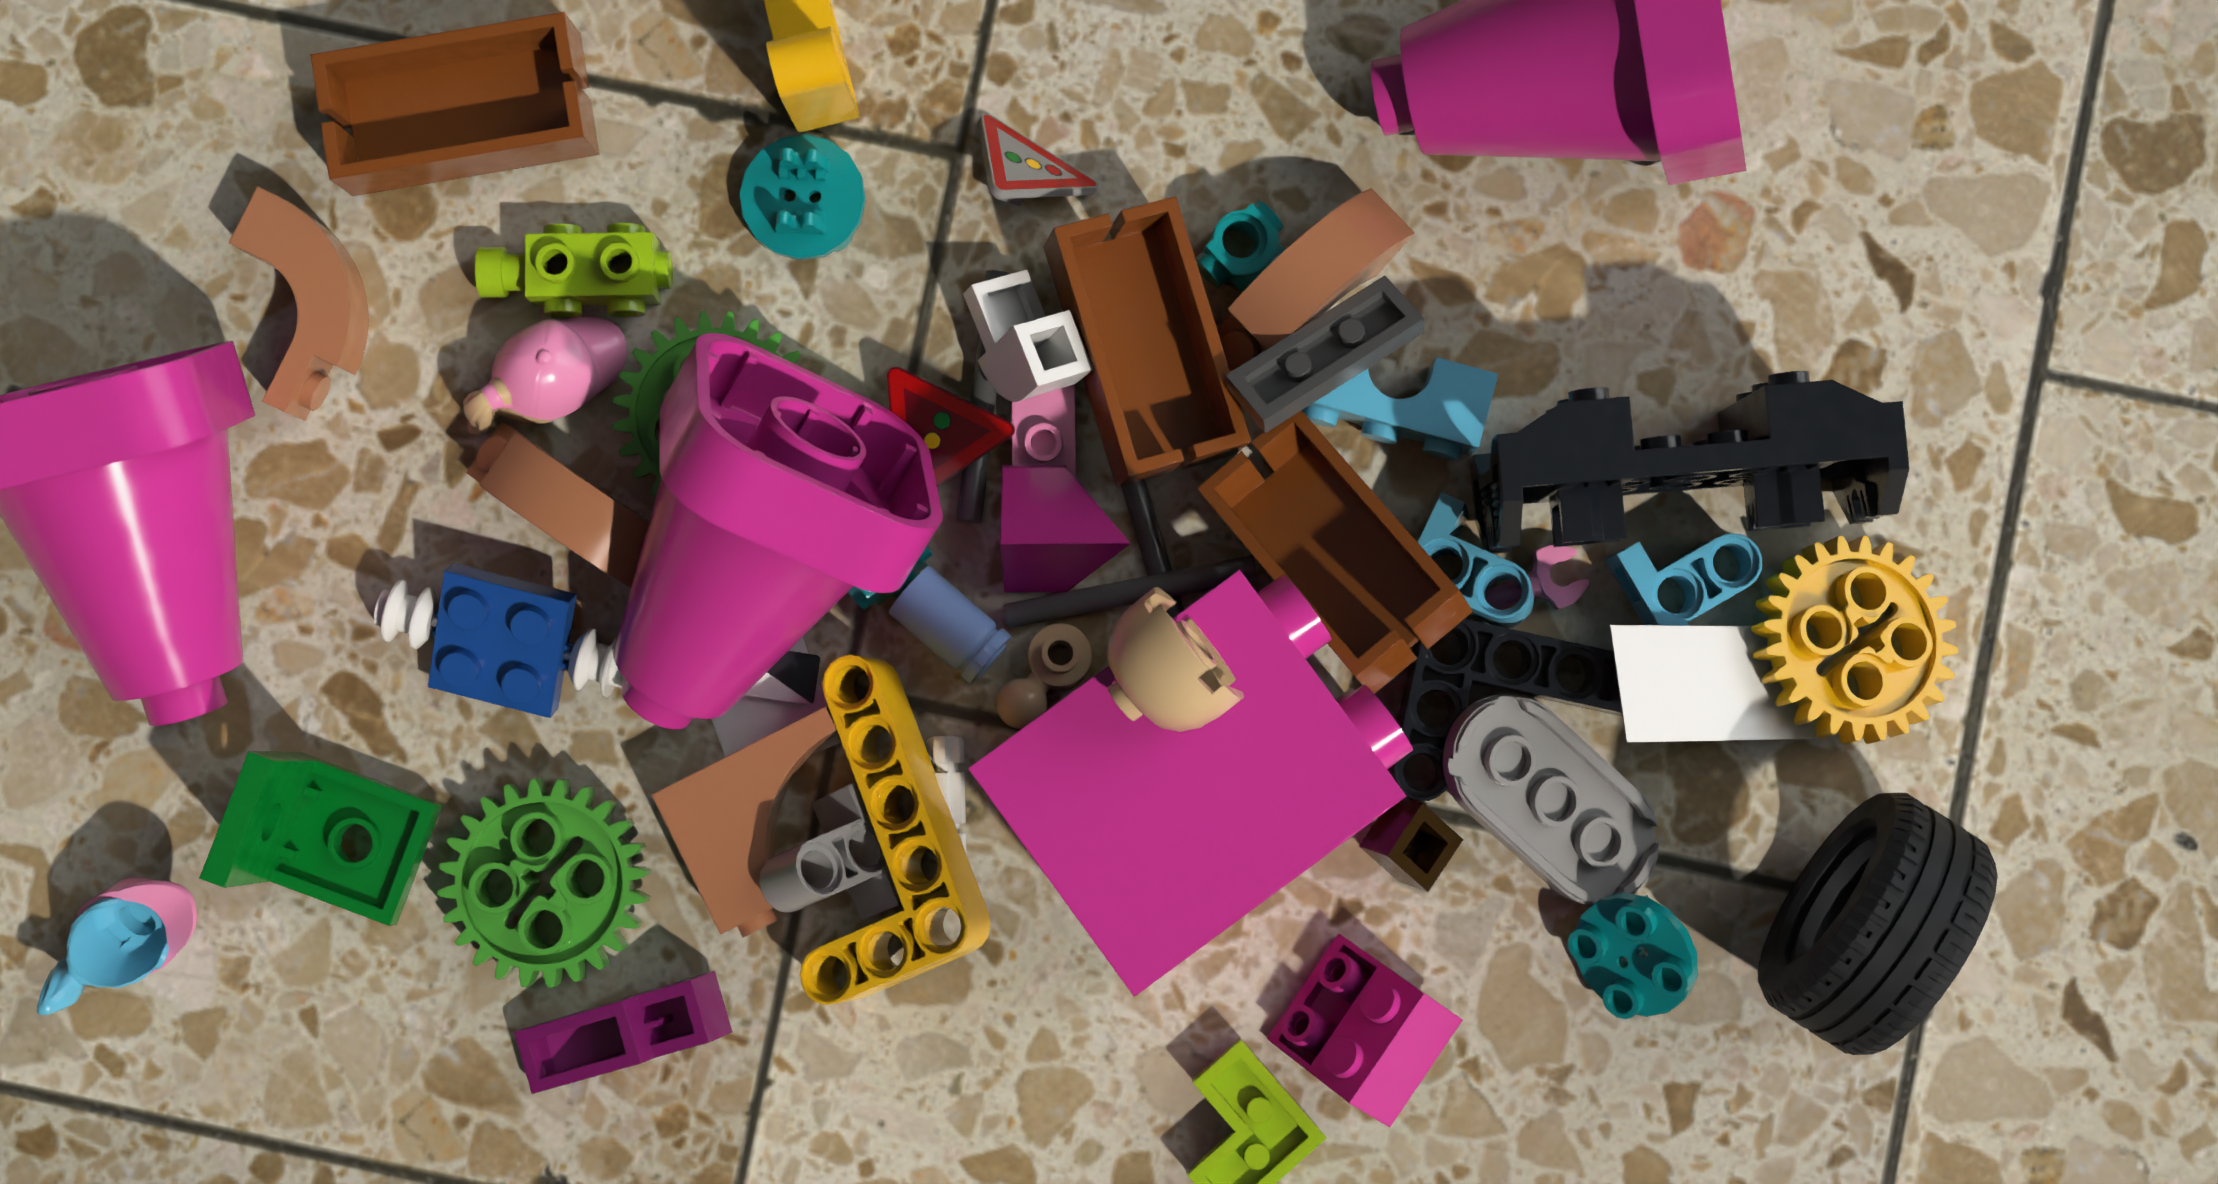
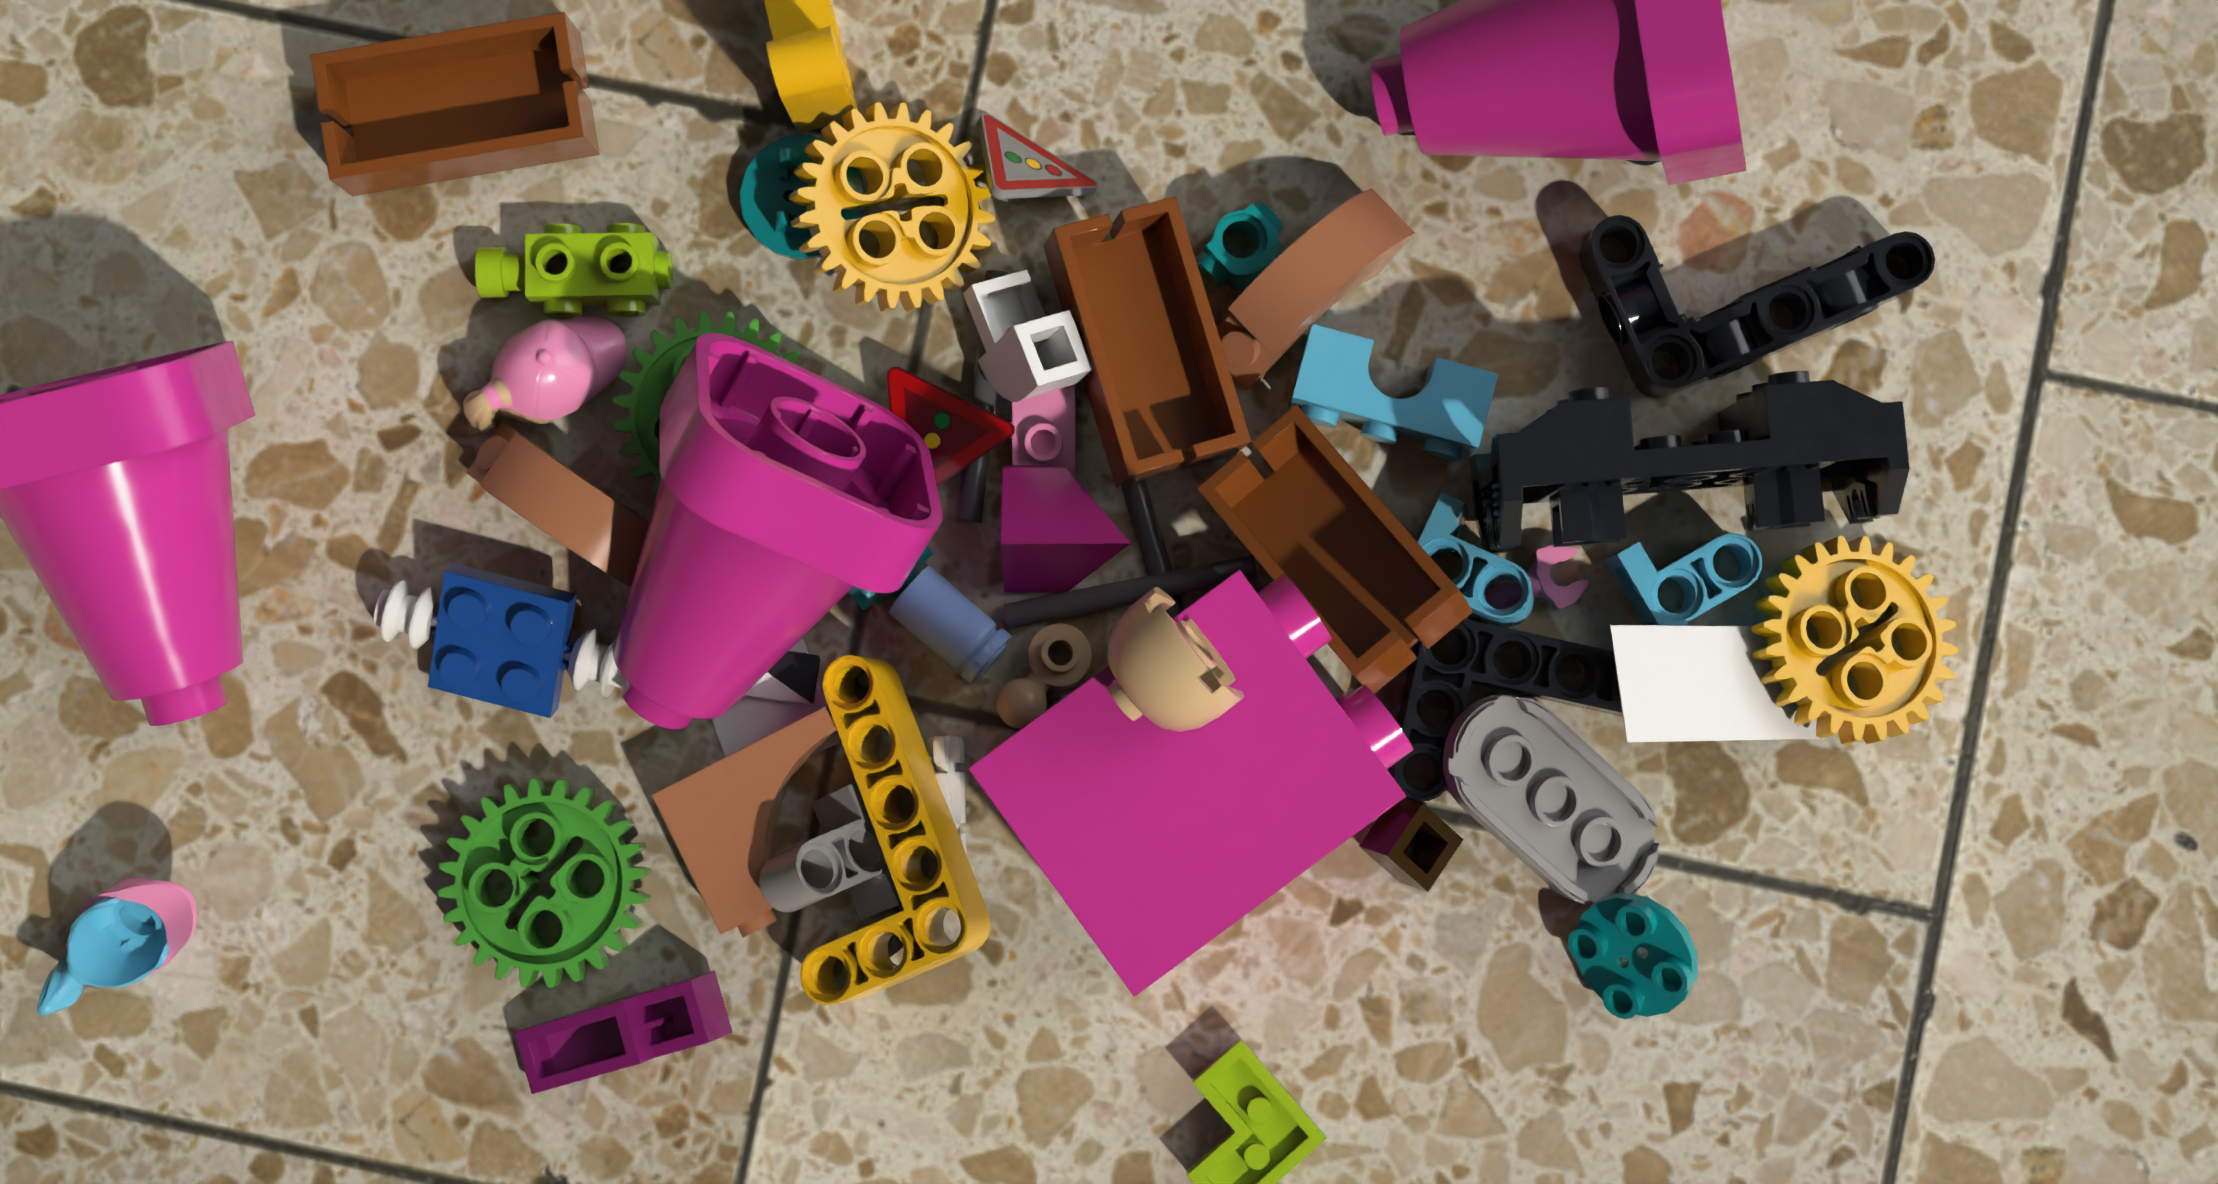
green bracket [199,751,443,926] -> none
nougat arch [229,186,369,421] -> none
dark grey plate [1226,275,1424,433] -> none
dark pink slope [1267,933,1463,1127] -> none
black tyre [1758,793,1998,1055] -> none
none -> yellow gear [789,102,995,312]
none -> black beam [1579,215,1935,398]

